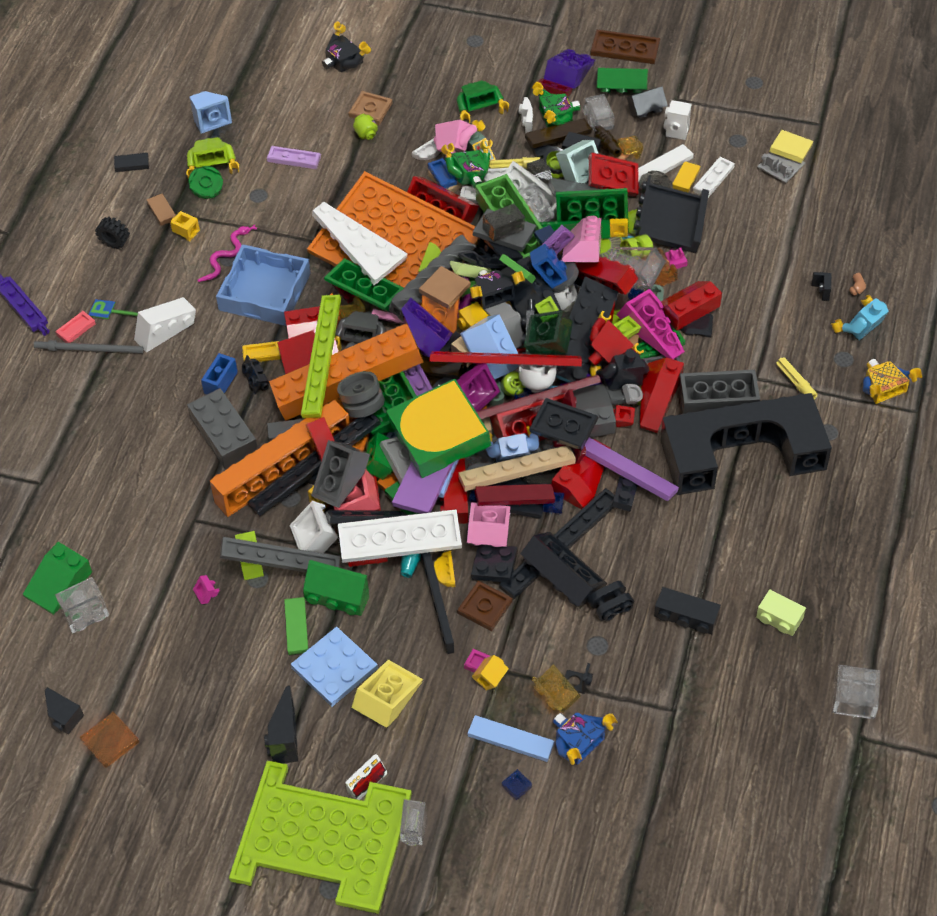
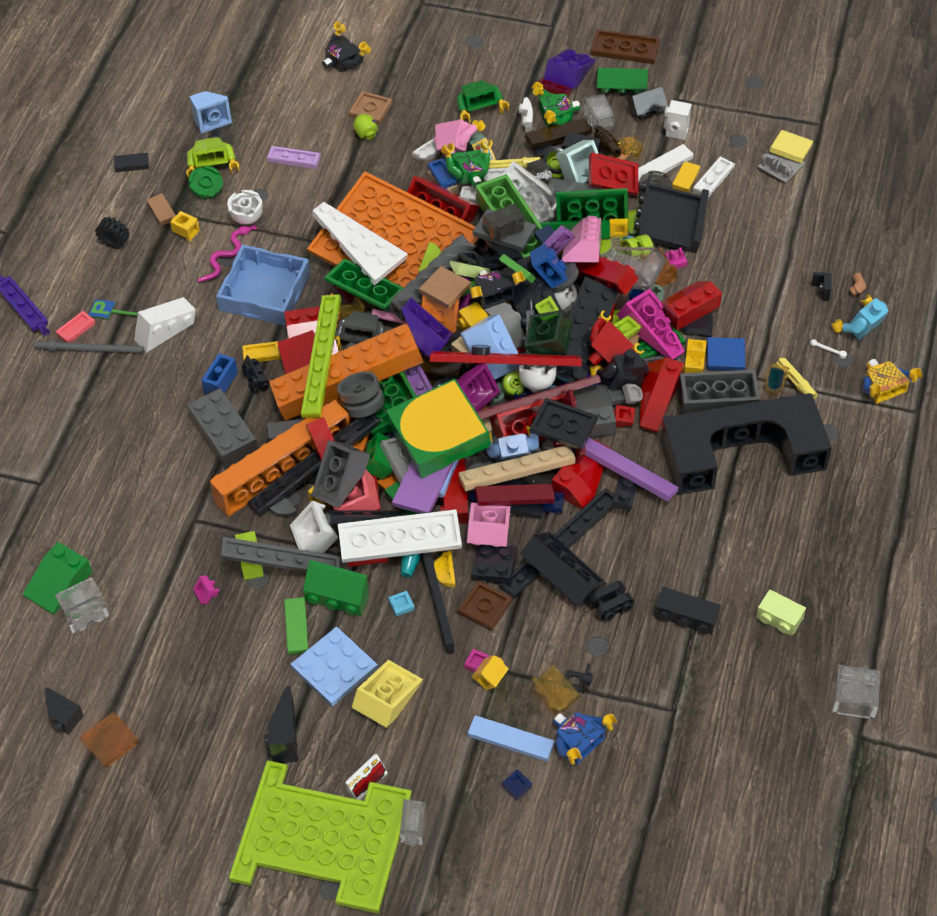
none -> white cylinder [227,190,263,225]
none -> dark grey tile [270,498,297,517]
none -> medium azure tile [388,591,415,617]
none -> black tile [471,345,490,355]
none -> yellow slope [684,339,706,373]
none -> blue tile [707,337,745,371]
none -> rock [766,363,790,394]
none -> white hinge [810,339,847,359]

